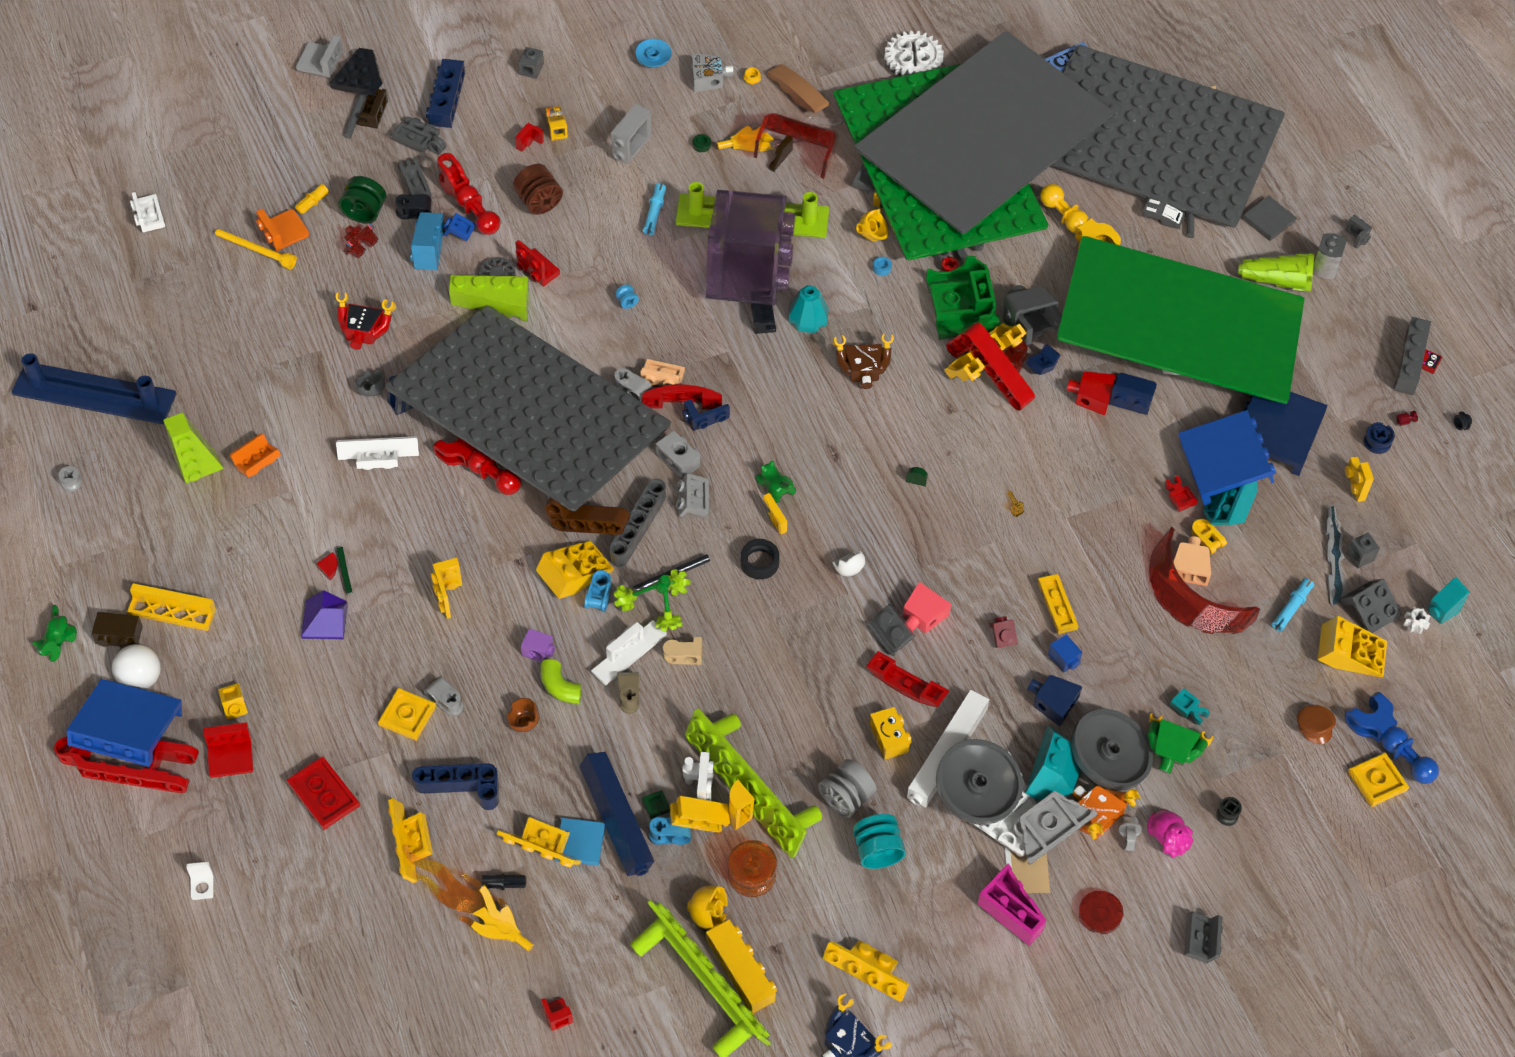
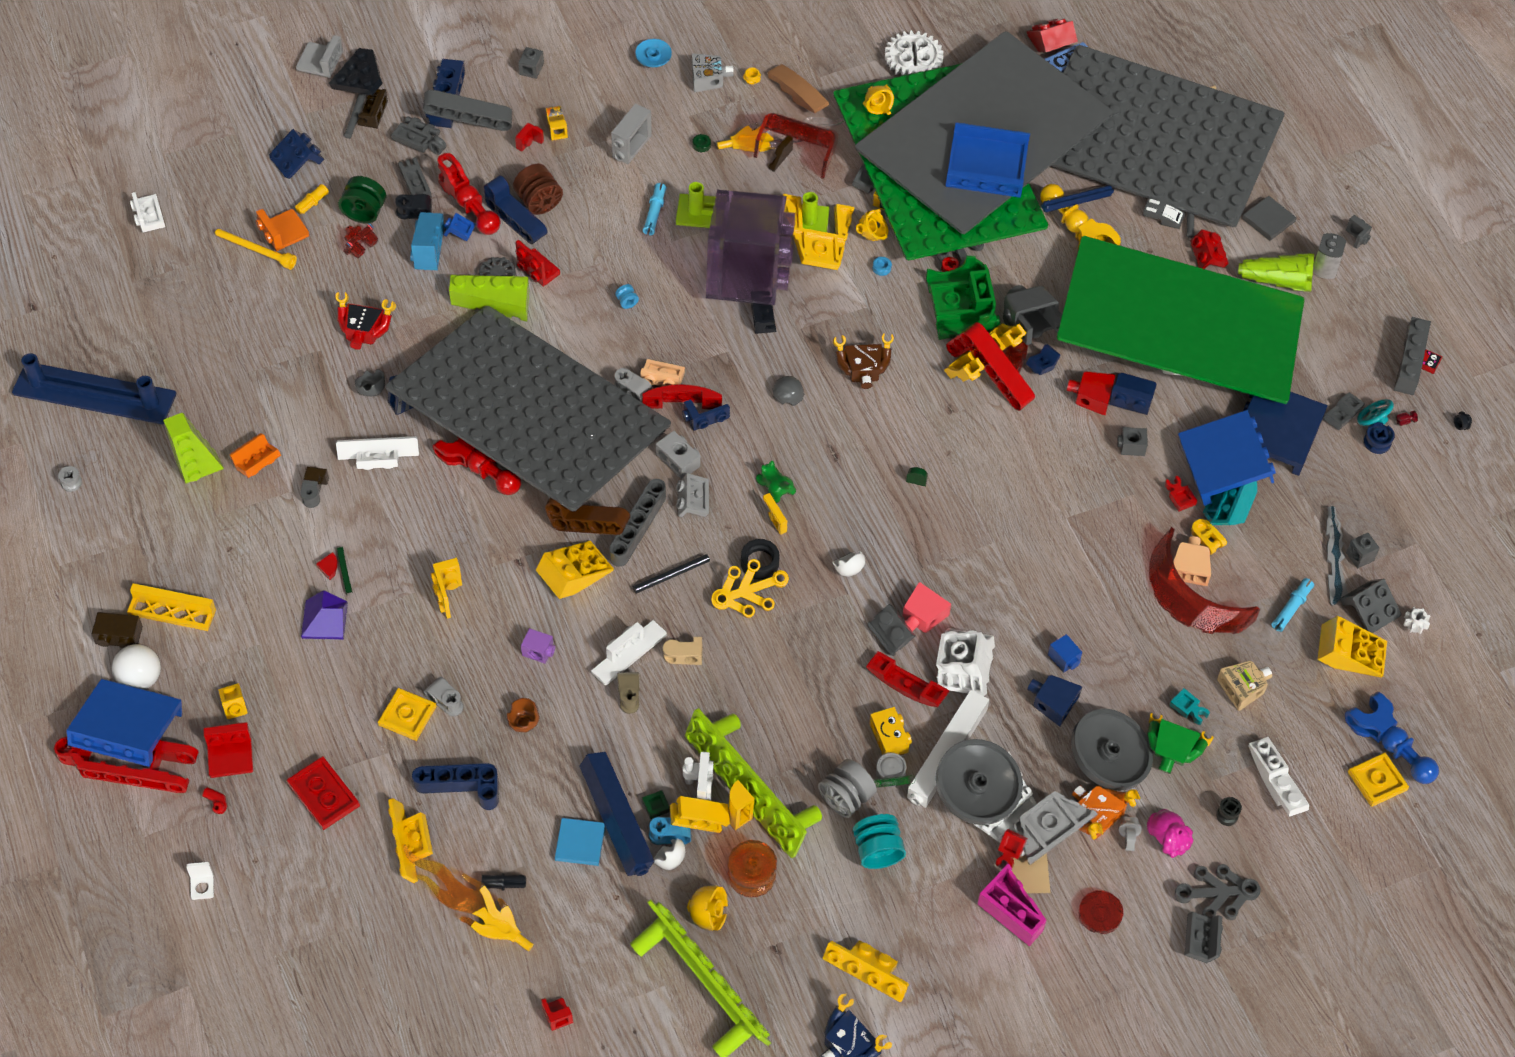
green animal [32,605,77,662] -> none
yellow bracket [497,817,581,867] -> none
lime cylinder [540,659,581,705] -> none
dark azure piece [584,570,612,612] -> none
lime plant [614,569,691,632] -> none
yellow brick [706,919,777,1013] -> none
teal cone [789,285,829,333] -> none
dark red bracket [989,616,1018,648] -> none
clear yellow hand [1007,491,1024,517] -> none
teal wedge [1025,726,1080,802] -> none
yellow plate [1038,574,1079,634] -> none
dark orange piece [1297,704,1336,744] -> none
yellow plate [1345,457,1374,502] -> none
teal slope [1427,577,1470,624] -> none
none -> red arm [202,787,227,814]
none -> dark blue bracket [269,129,324,179]
none -> leg [300,467,329,508]
none -> dark grey beam [423,90,513,131]
none -> dark blue beam [484,175,548,244]
none -> white hair [654,838,686,870]
none -> yellow plant [711,559,789,618]
none -> dark grey hair [772,376,804,406]
none -> yellow wing [781,194,854,270]
none -> yellow helmet [862,84,894,115]
none -> green piece [874,776,916,787]
none -> light grey wheel [876,753,907,787]
none -> white slope [936,628,995,696]
none -> blue panel [945,122,1030,198]
none -> red plate [996,829,1028,868]
none -> slope [1026,18,1078,52]
none -> dark blue axle [1041,185,1114,212]
none -> dark grey brick [1117,427,1148,456]
none -> dark grey plant [1174,864,1261,920]
none -> red bracket [1190,229,1229,269]
none -> tan torso [1217,661,1272,711]
none -> white slope [1249,737,1309,817]
none -> dark grey slope [1323,392,1365,430]
none -> teal piece [1357,399,1394,426]

